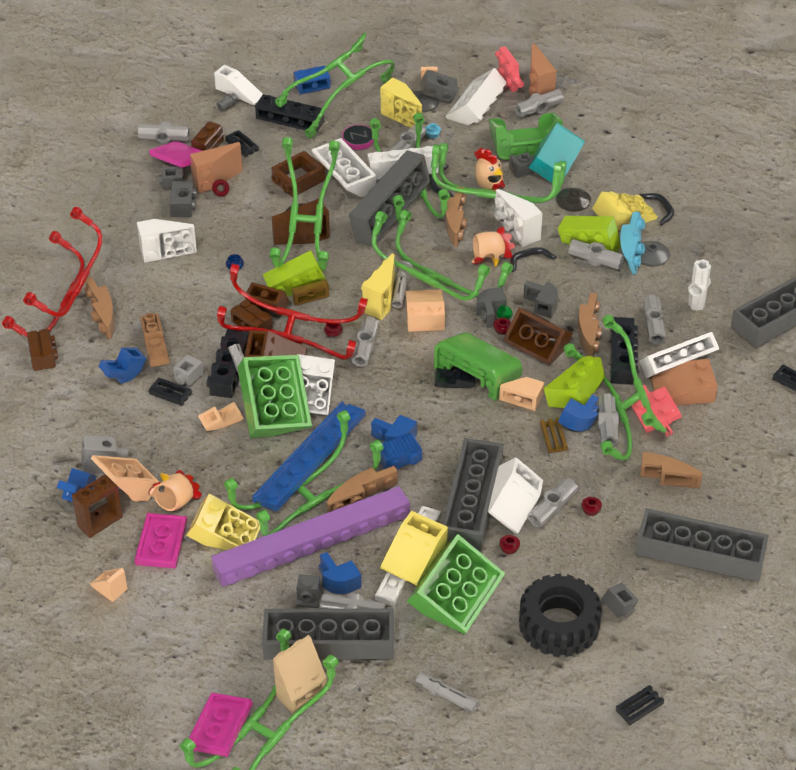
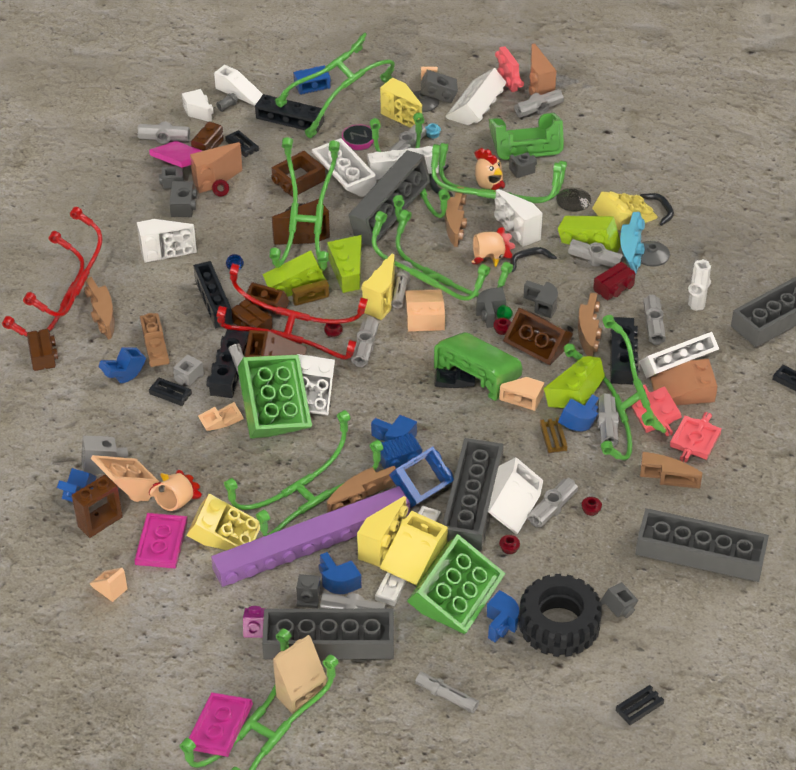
blue plate [252,401,366,512] -> none
teal slope [528,123,585,183] -> none
none -> white slope [182,89,214,122]
none -> black brick [193,261,233,329]
none -> magenta bracket [243,606,266,638]
none -> lime wedge [327,235,362,293]
none -> light yellow slope [357,496,408,567]
none -> blue window [389,447,454,508]
none -> blue brick [487,590,519,642]
none -> dark red brick [593,262,636,301]
none -> coral plate [670,412,722,462]

